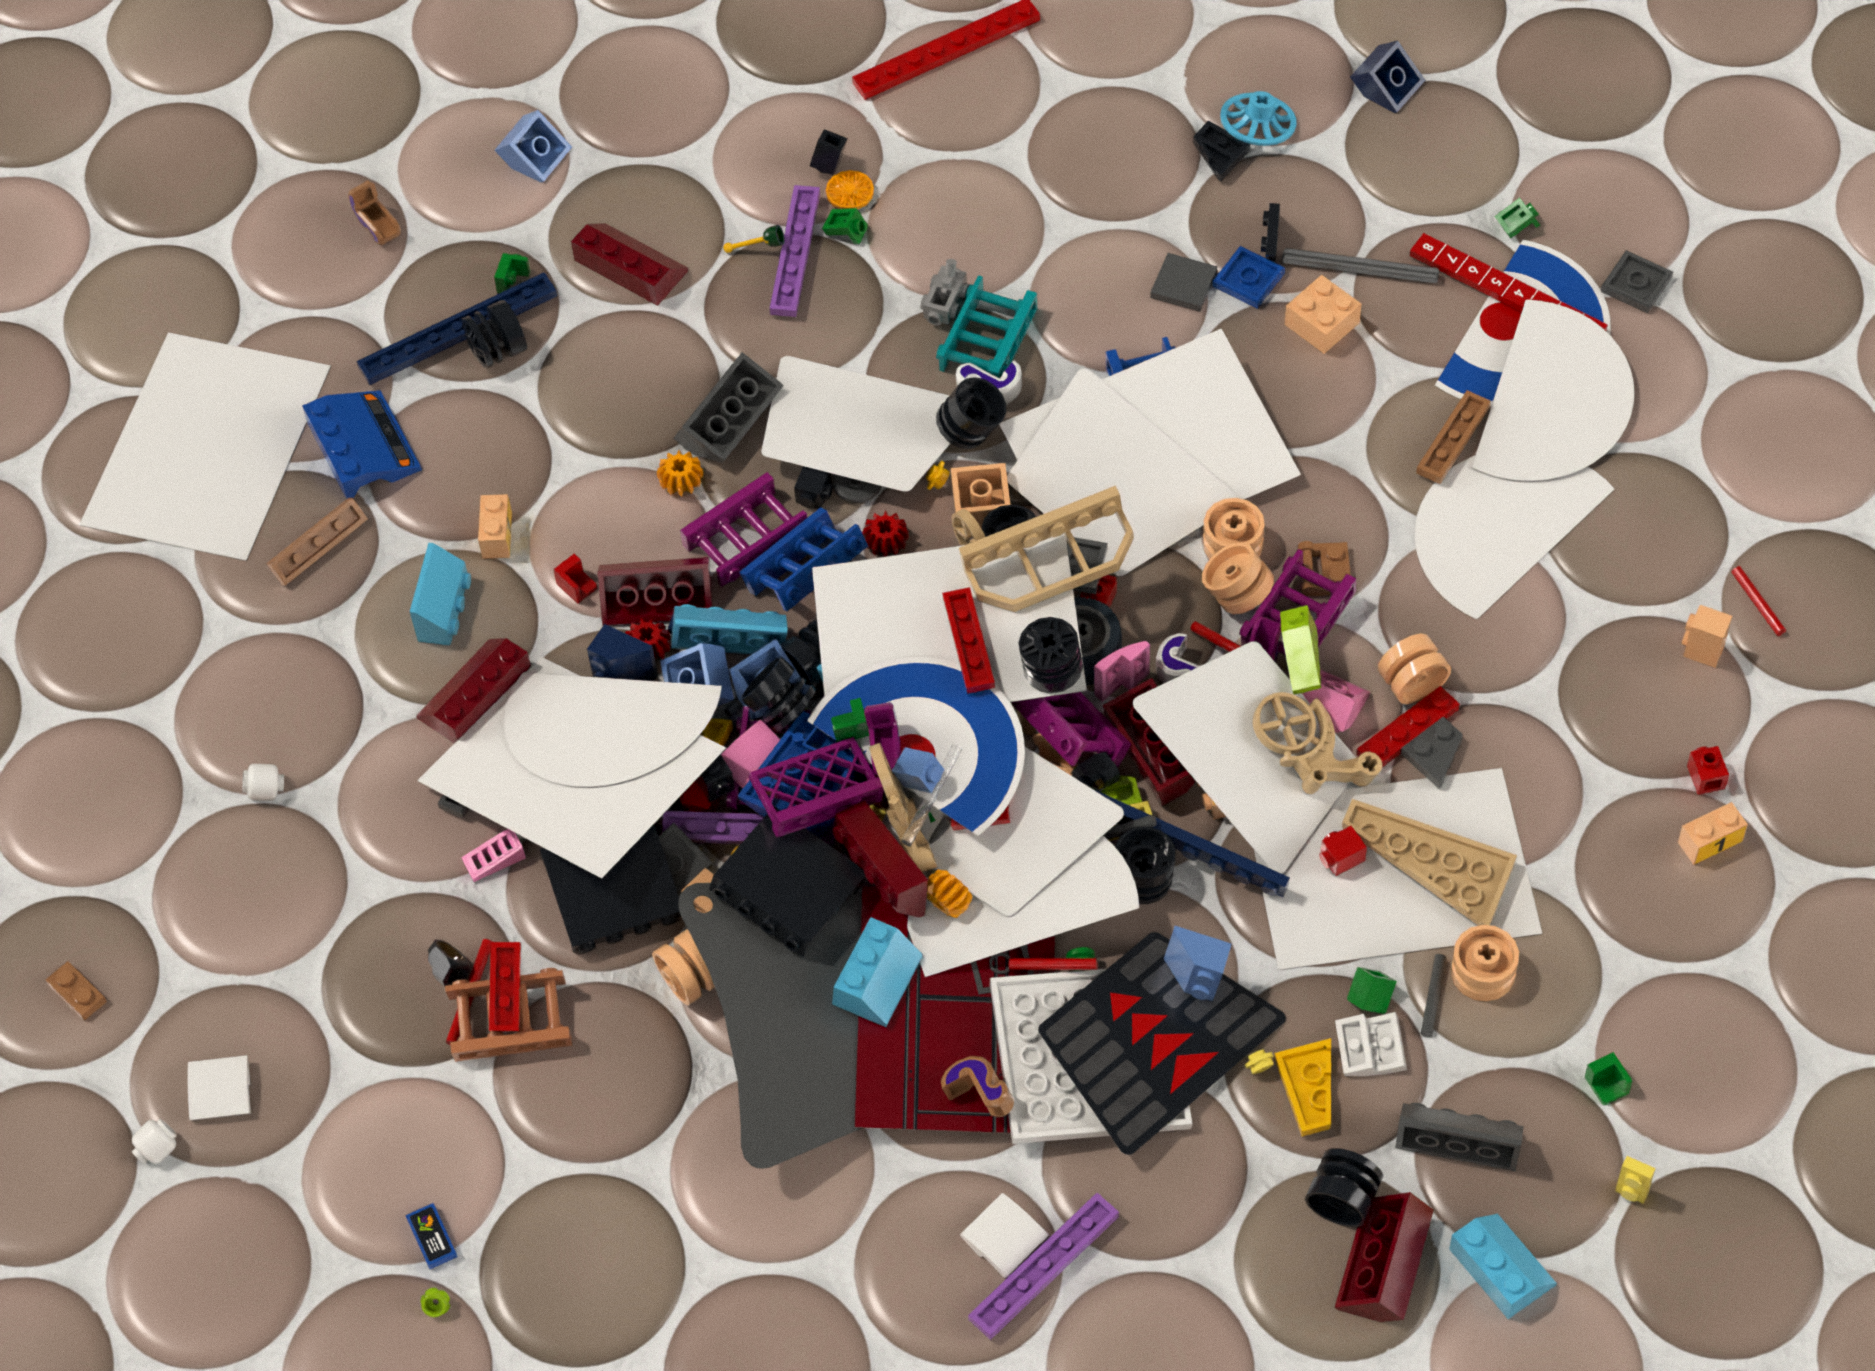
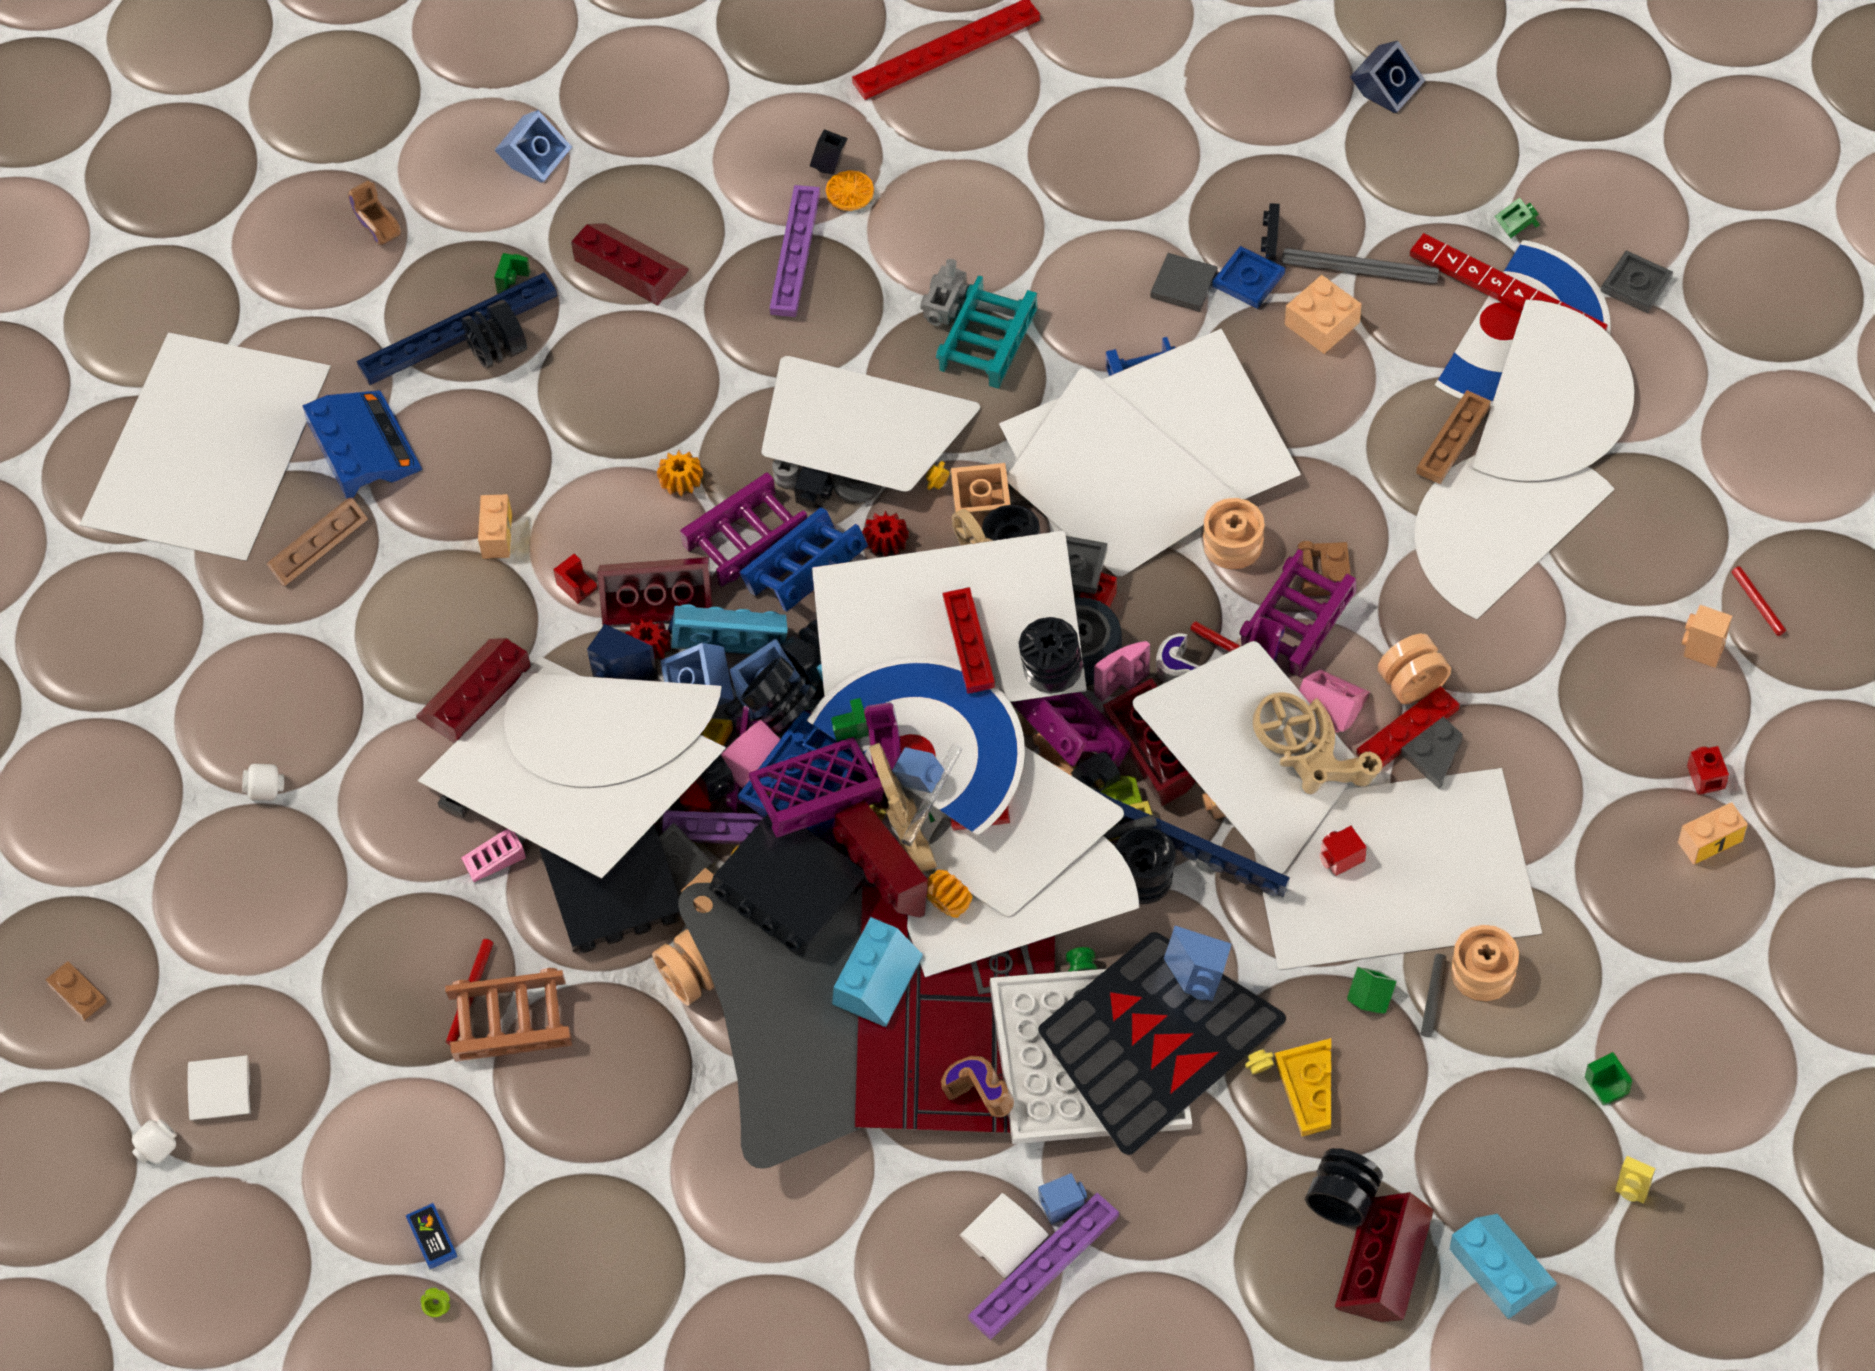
medium azure slope [410,543,471,645] -> none
black rock [428,939,470,987] -> none
red plate [489,942,521,1032] -> none
dark grey slope [673,352,784,463] -> none
hinge [723,225,785,253] -> none
green bracket [822,208,868,244] -> none
black wheel [936,377,1006,449] -> none
white animal [956,360,1022,405] -> none
tan plate [959,485,1134,612] -> none
red bar [1009,958,1098,970] -> none
black wing [1193,120,1250,182] -> none
light nougat wheel [1202,542,1274,614] -> none
medium azure wheel [1220,91,1296,146] -> none
slope [1280,605,1321,695] -> none
white slope [1335,1012,1407,1076] -> none
tan wing [1342,799,1517,926] -> none
dark grey slope [1395,1103,1524,1171] -> none
none -> light grey wheel [772,459,800,489]
none -> medium blue brick [1038,1173,1087,1225]

